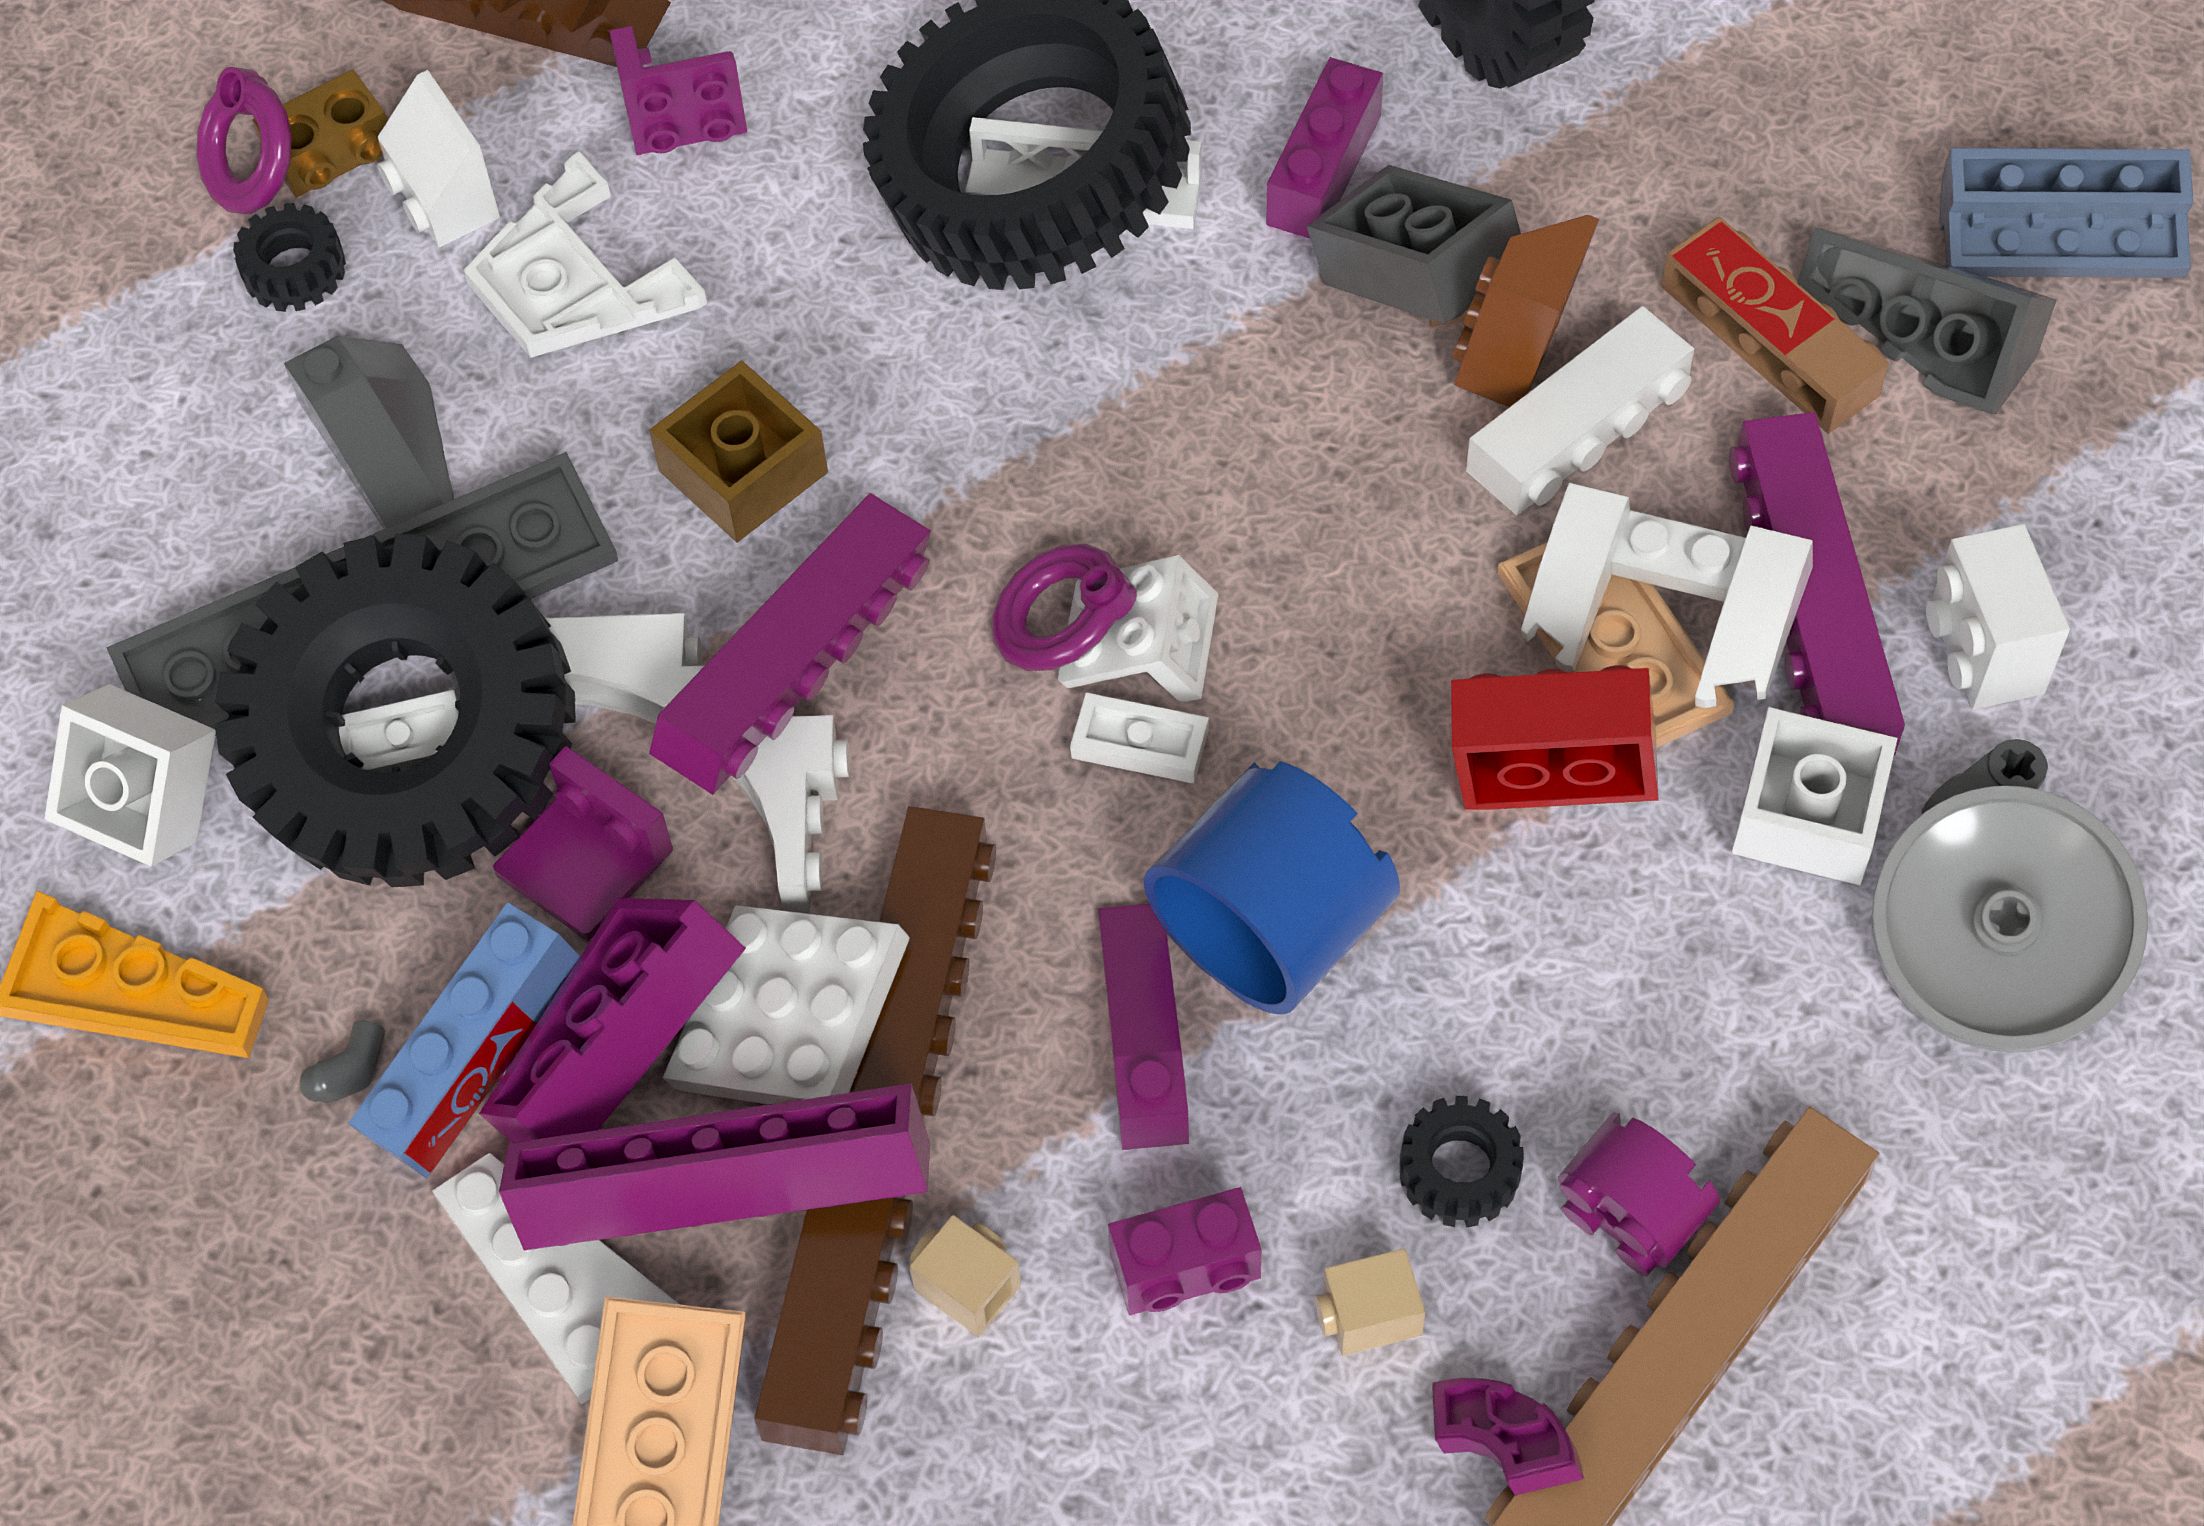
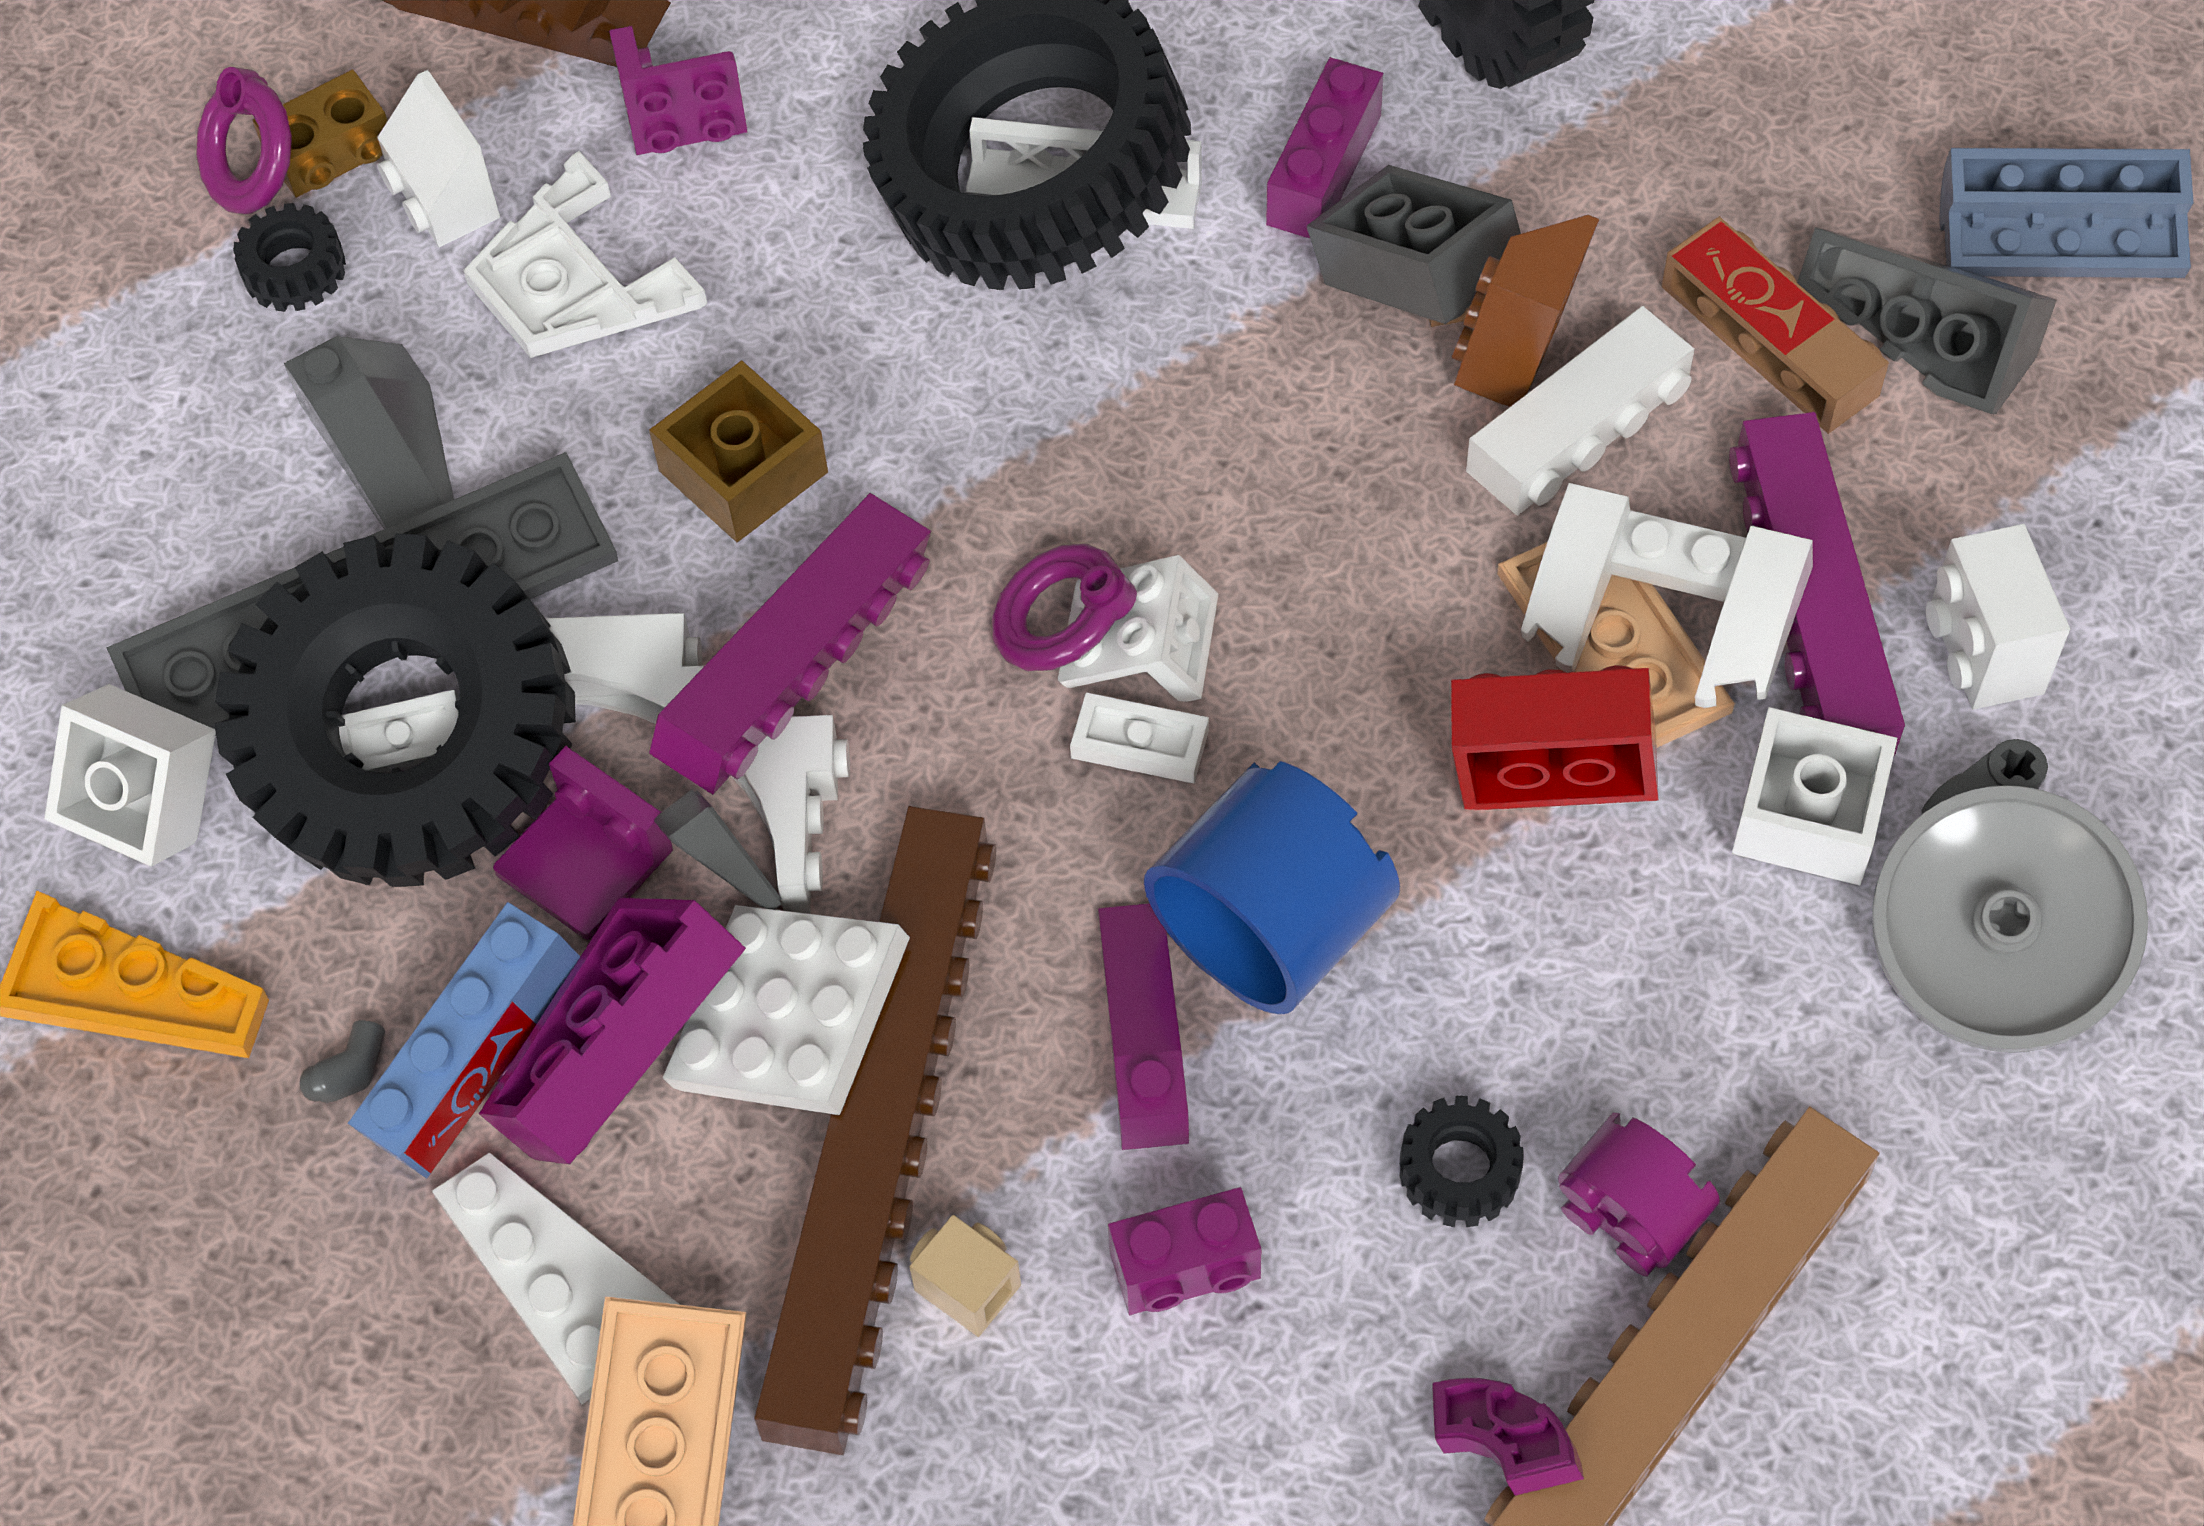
magenta brick [499,1083,931,1251] -> none
tan brick [1314,1248,1425,1356] -> none
none -> dark grey slope [654,789,782,910]

